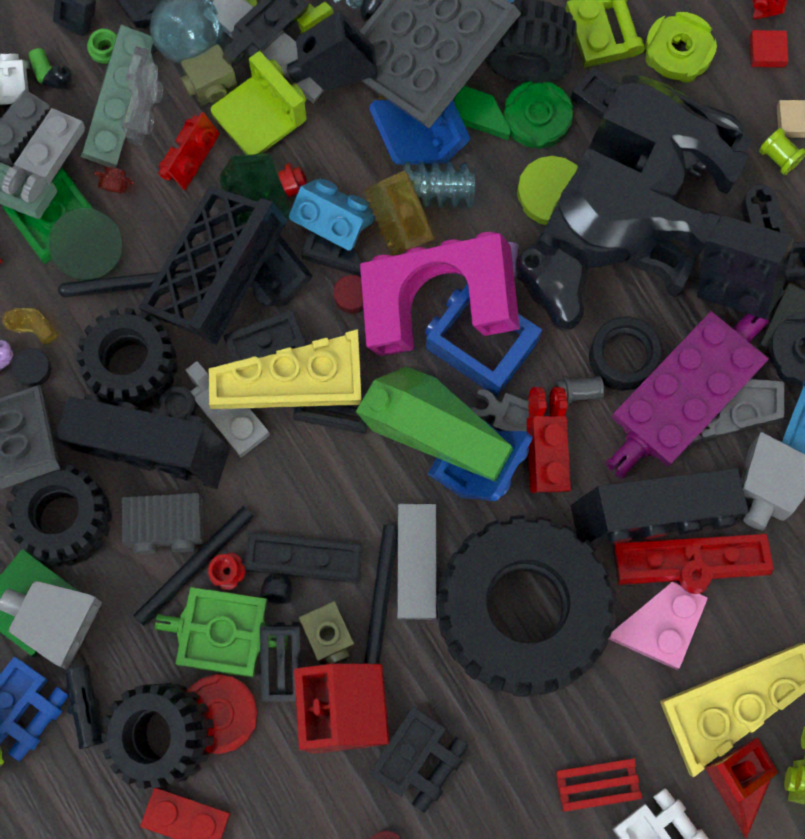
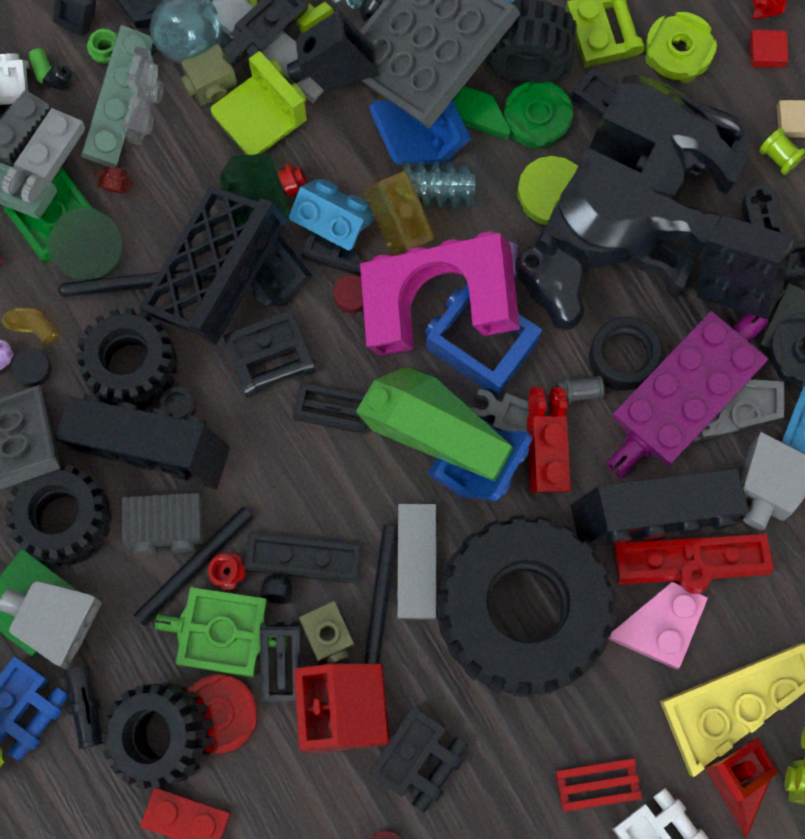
red hinge [158,112,220,191] -> none
light grey hinge [185,361,270,458] -> none
light yellow wing [209,329,361,409] -> none

